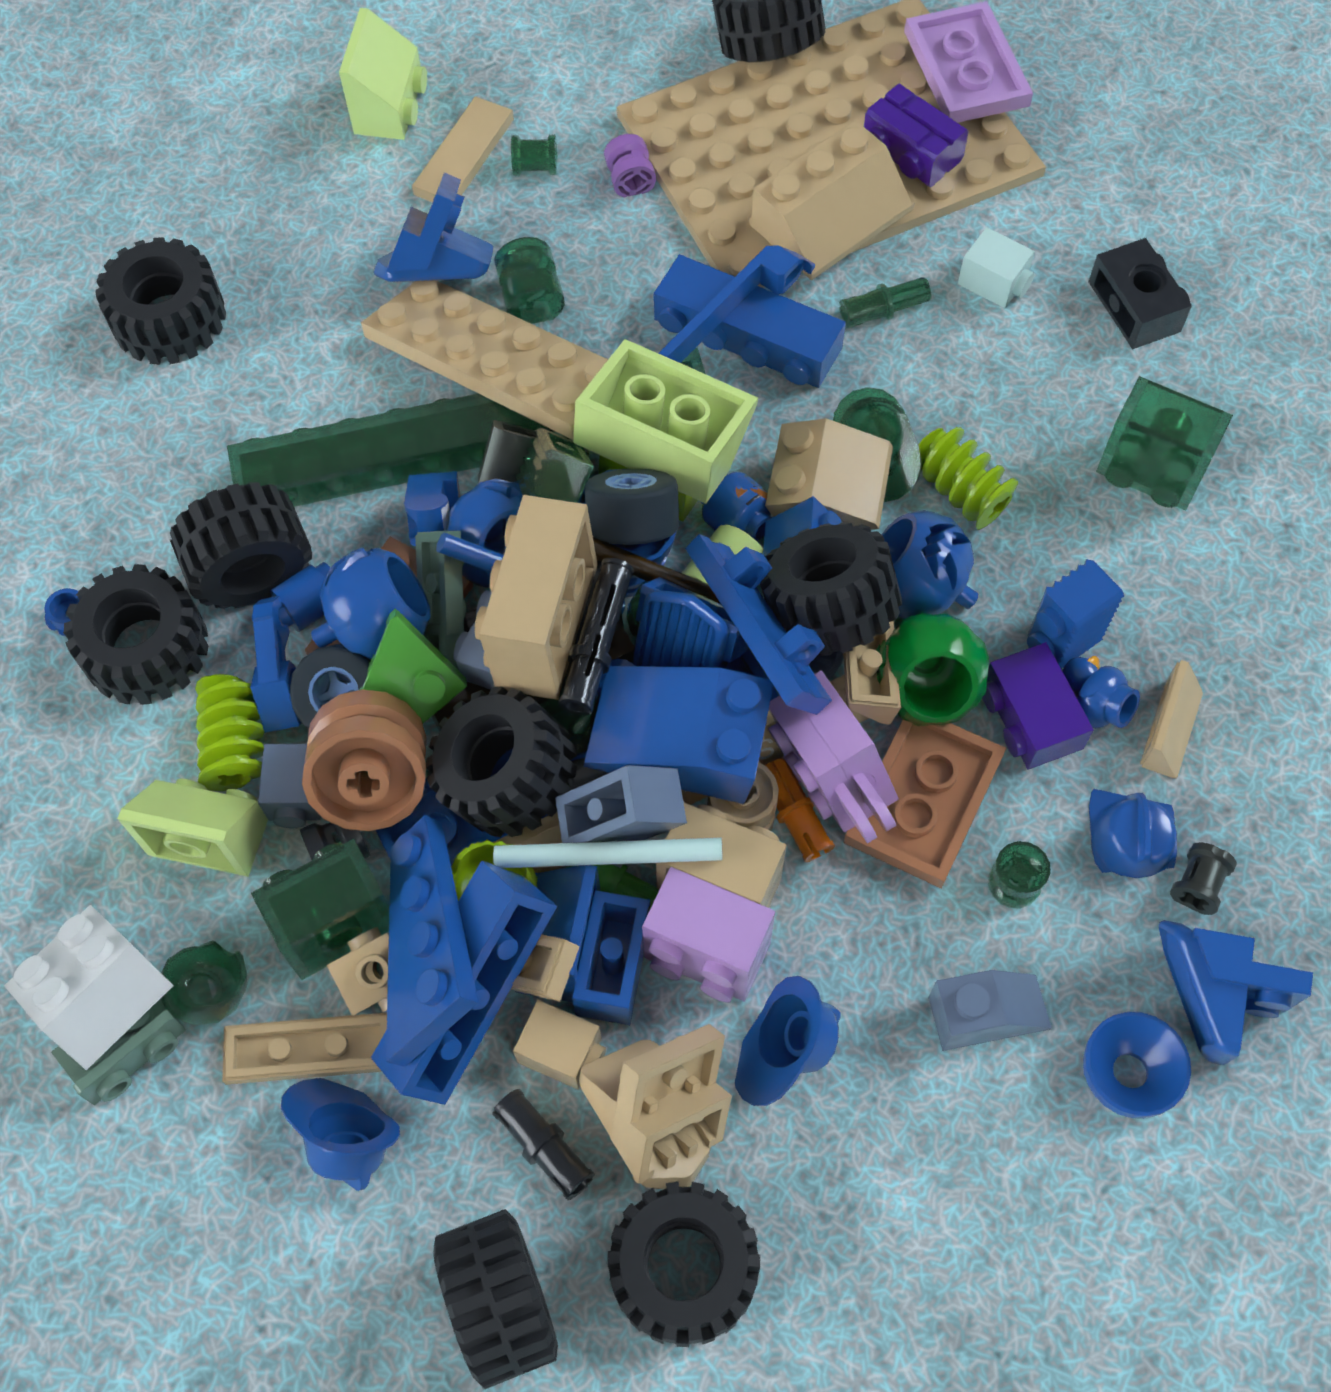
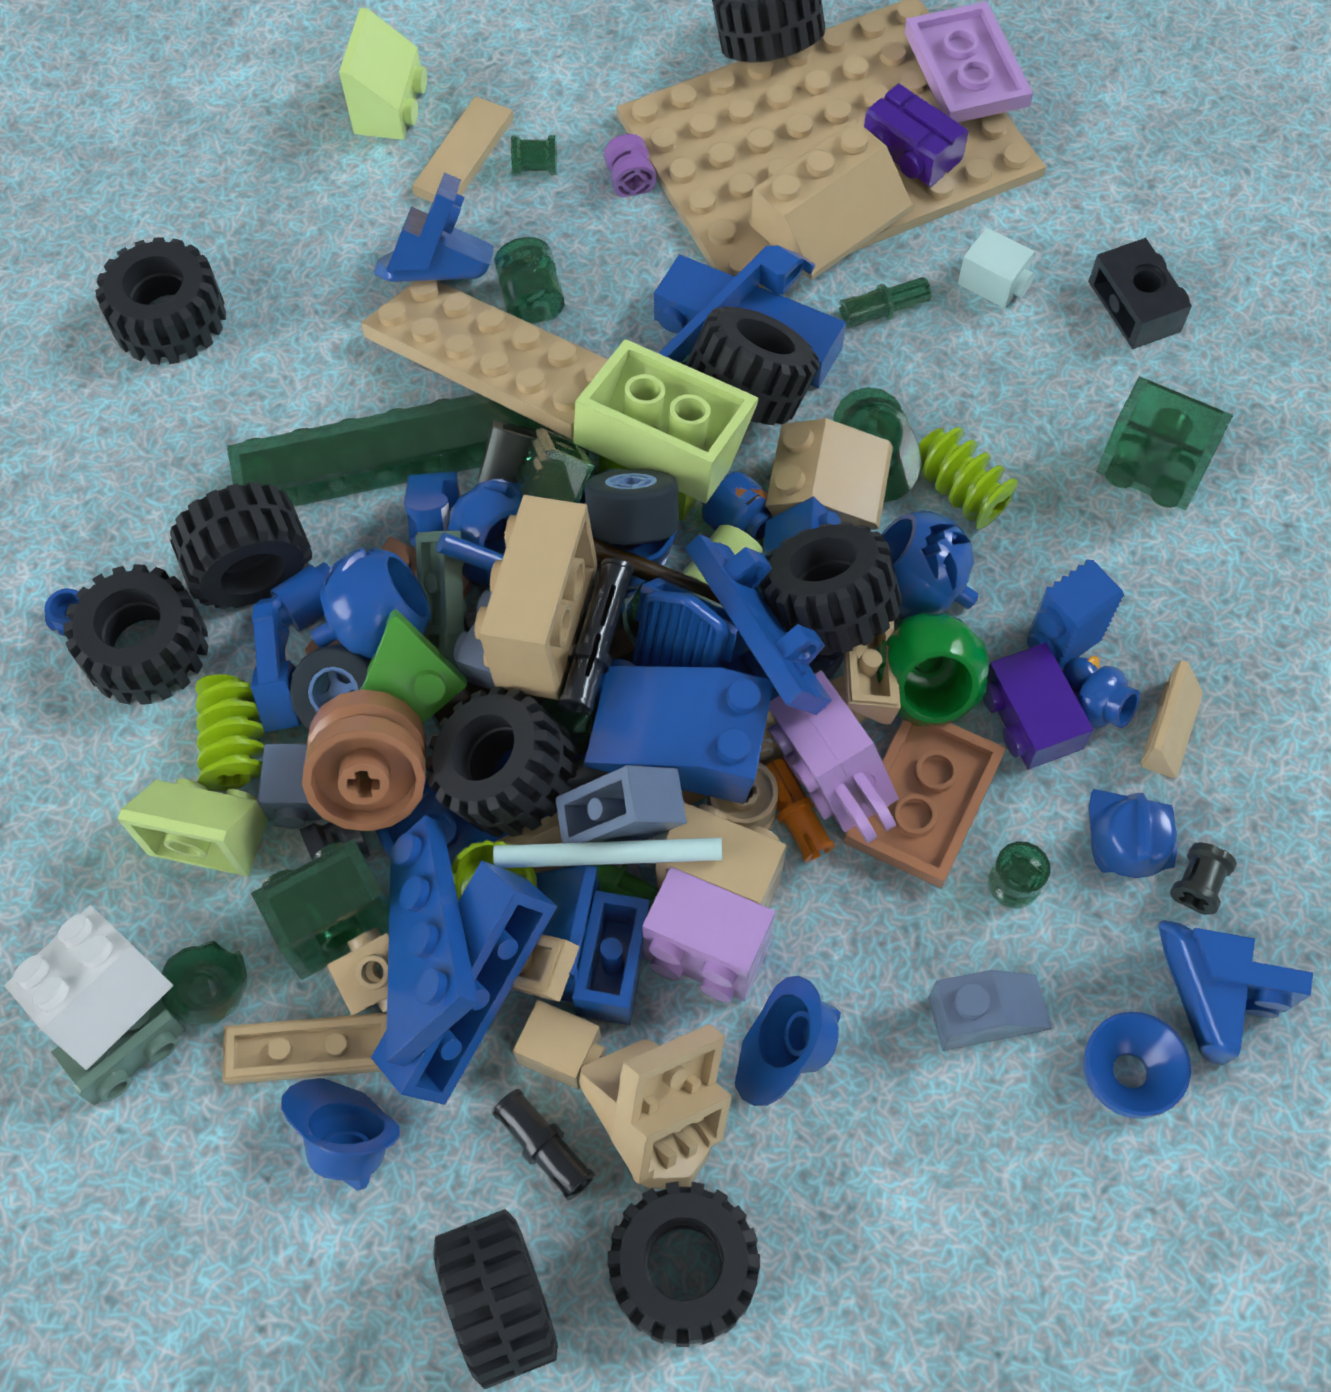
none -> black tyre [686,306,820,425]

